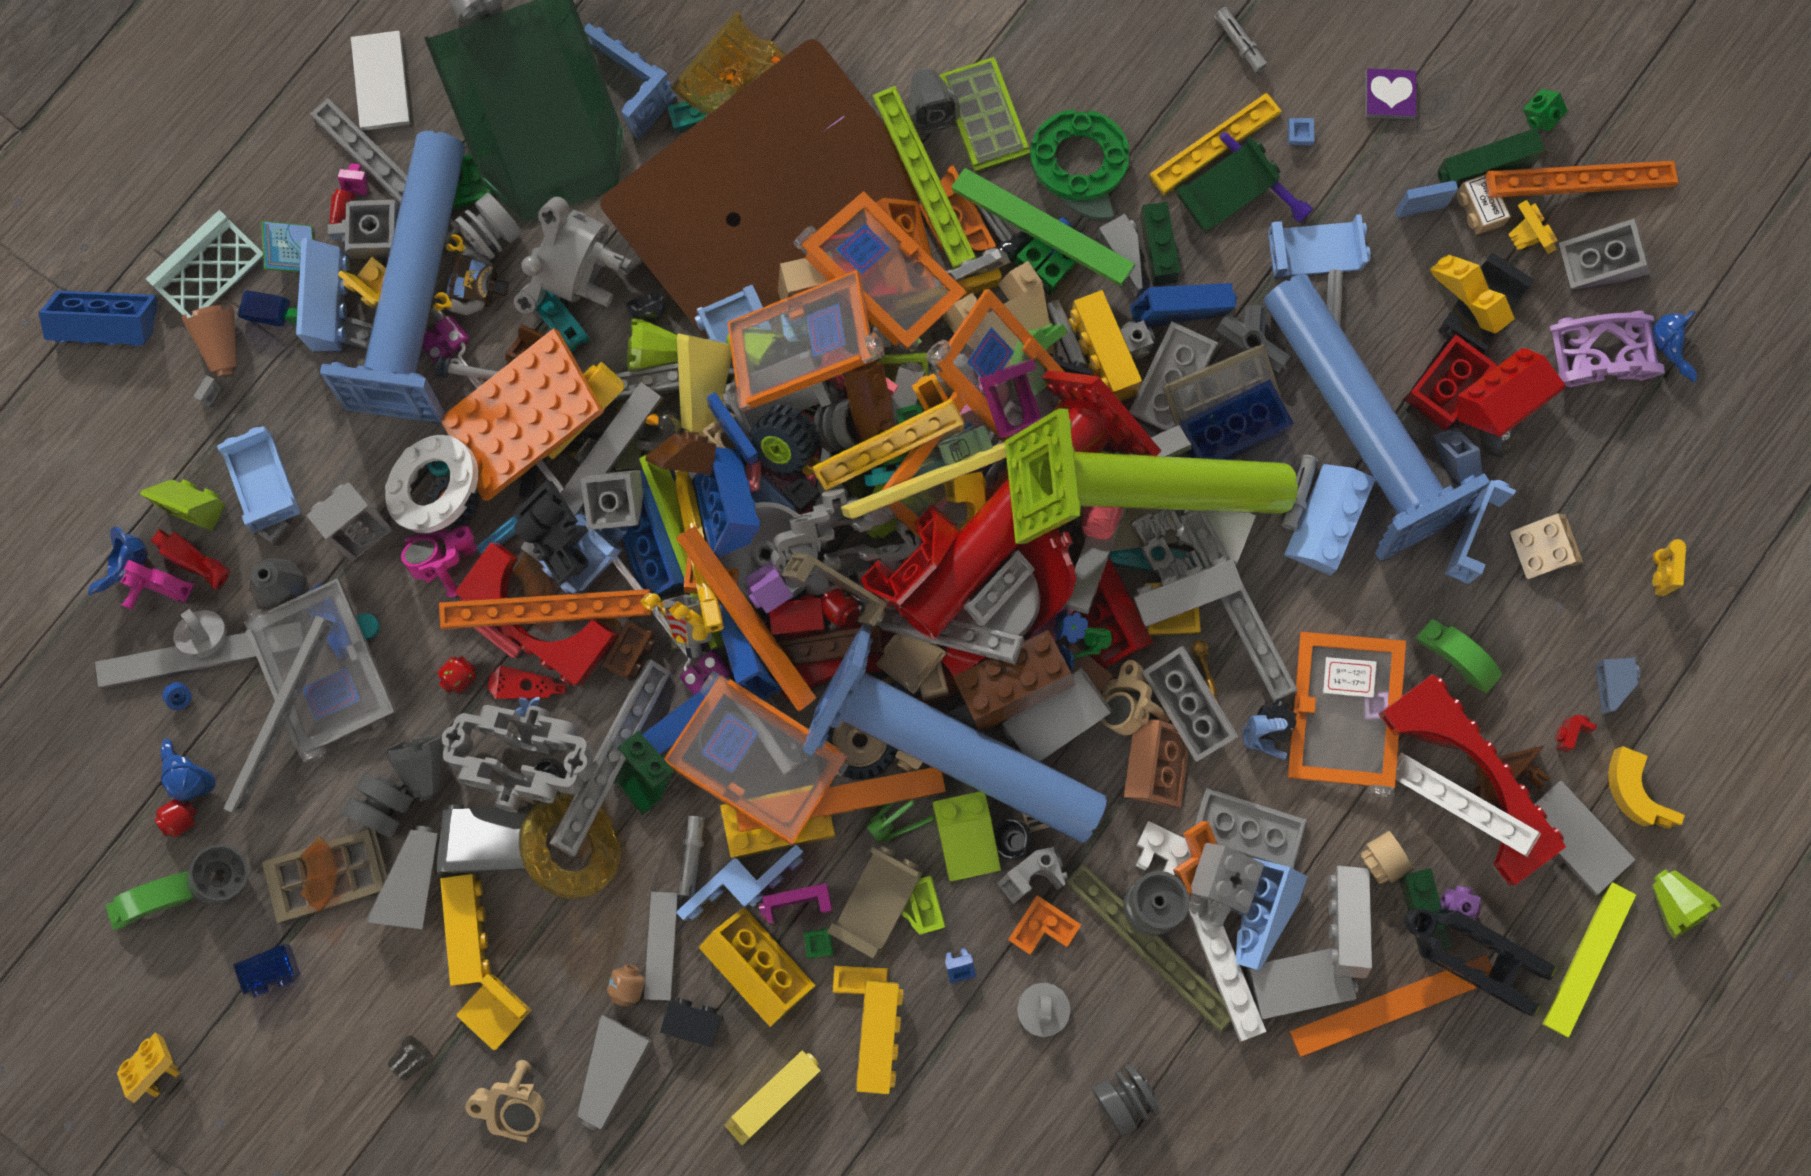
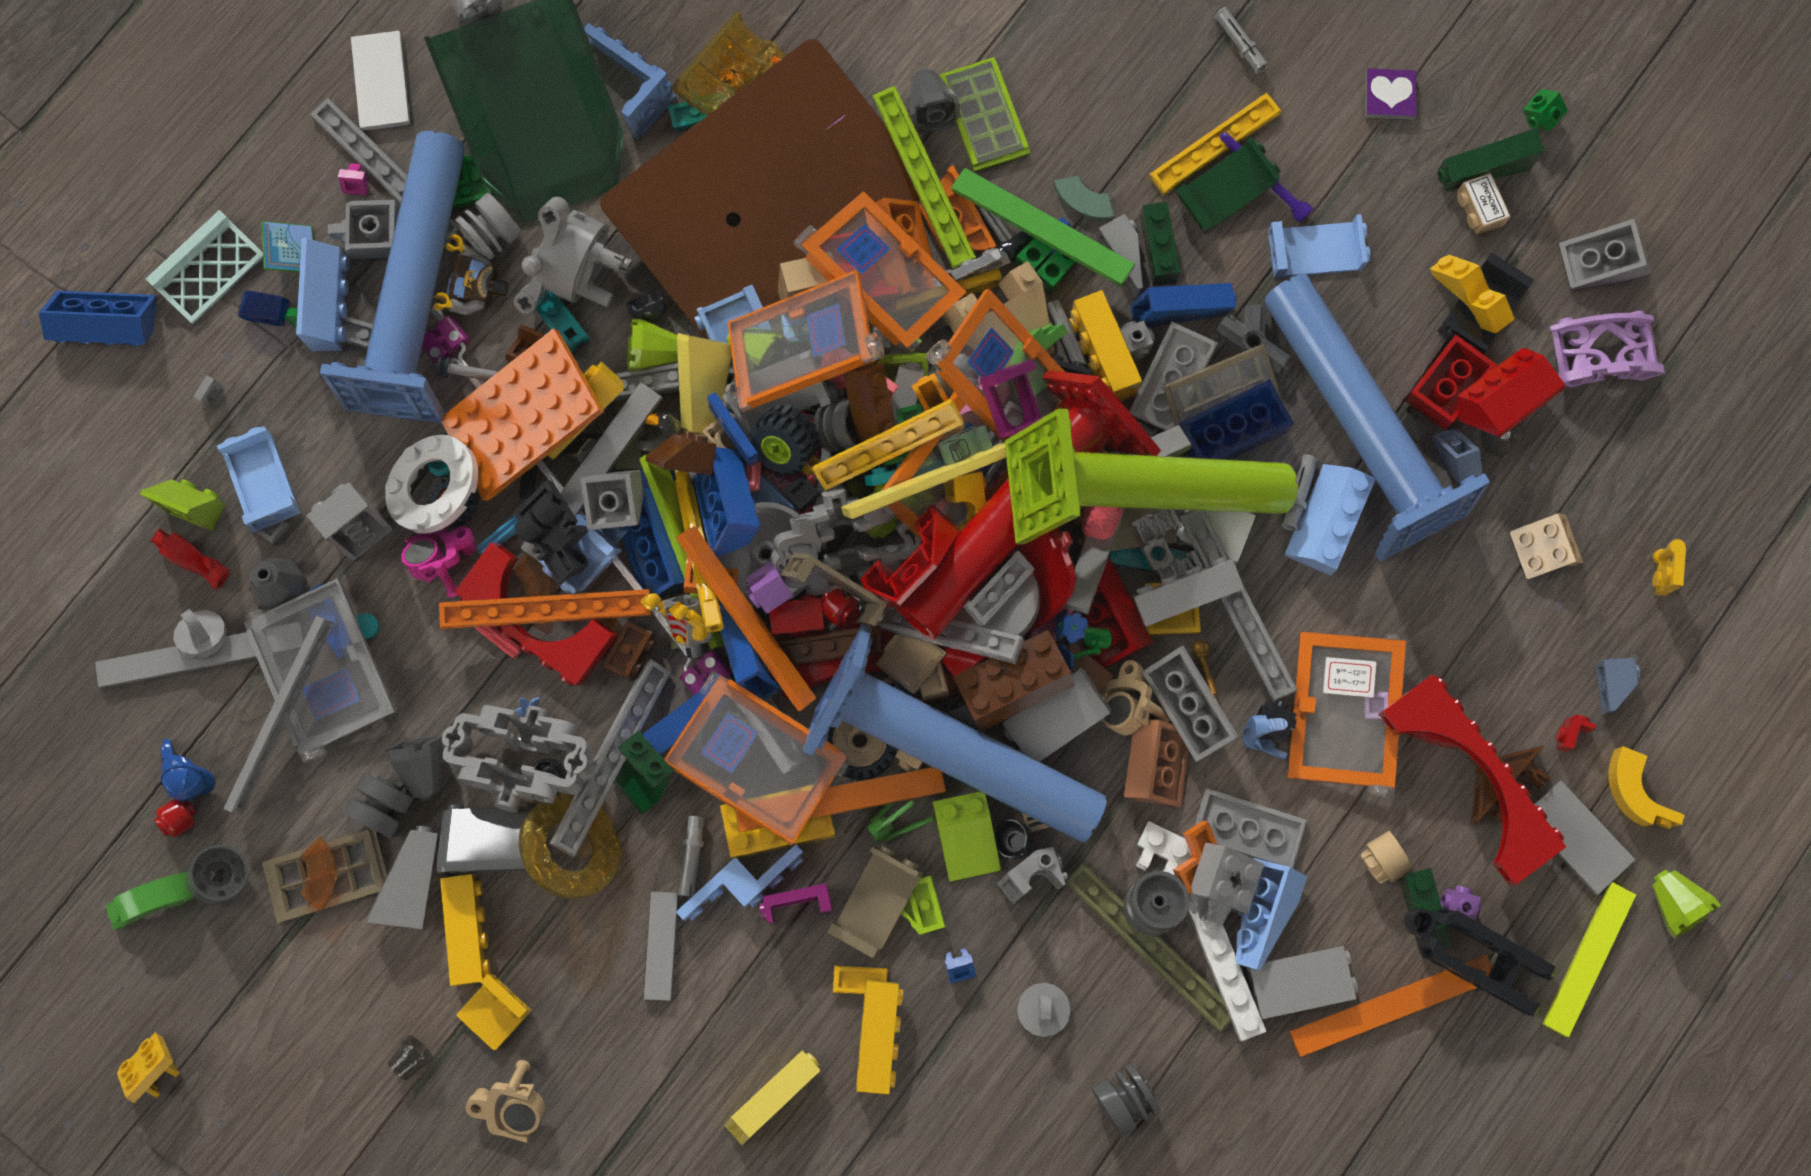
blue piece [88,526,148,596] -> none
dark pink piece [120,560,194,611] -> none
blue tile [162,682,192,710] -> none
nougat cone [182,305,237,377] -> none
clear blue brick [233,944,300,998] -> none
red cone [329,189,355,224] -> none
yellow bracket [338,256,386,308] -> none
red head [437,655,476,694] -> none
red piece [488,666,566,699] -> none
light grey slope [577,1015,652,1131] -> none
medium nougat head [607,964,645,1007] -> none
black brick [660,997,723,1047] -> none
yellow slope [698,907,815,1027] -> none
green tile [803,928,834,959] -> none
orange plate [1008,895,1081,955] -> none
green plate [1030,109,1129,201] -> none
medium blue plate [1287,118,1315,145] -> none
light grey axle [1327,269,1343,326] -> none
light grey brick [1328,866,1372,978] -> none
medium blue tile [1396,181,1458,218] -> none
white plate [1396,753,1541,857] -> none
bright green arch [1416,619,1502,694] -> none
light blue panel [1445,480,1516,584] -> none
orange tile [1485,161,1679,198] -> none
yellow plate [1509,200,1558,254] -> none
blue piece [1653,310,1697,383] -> none

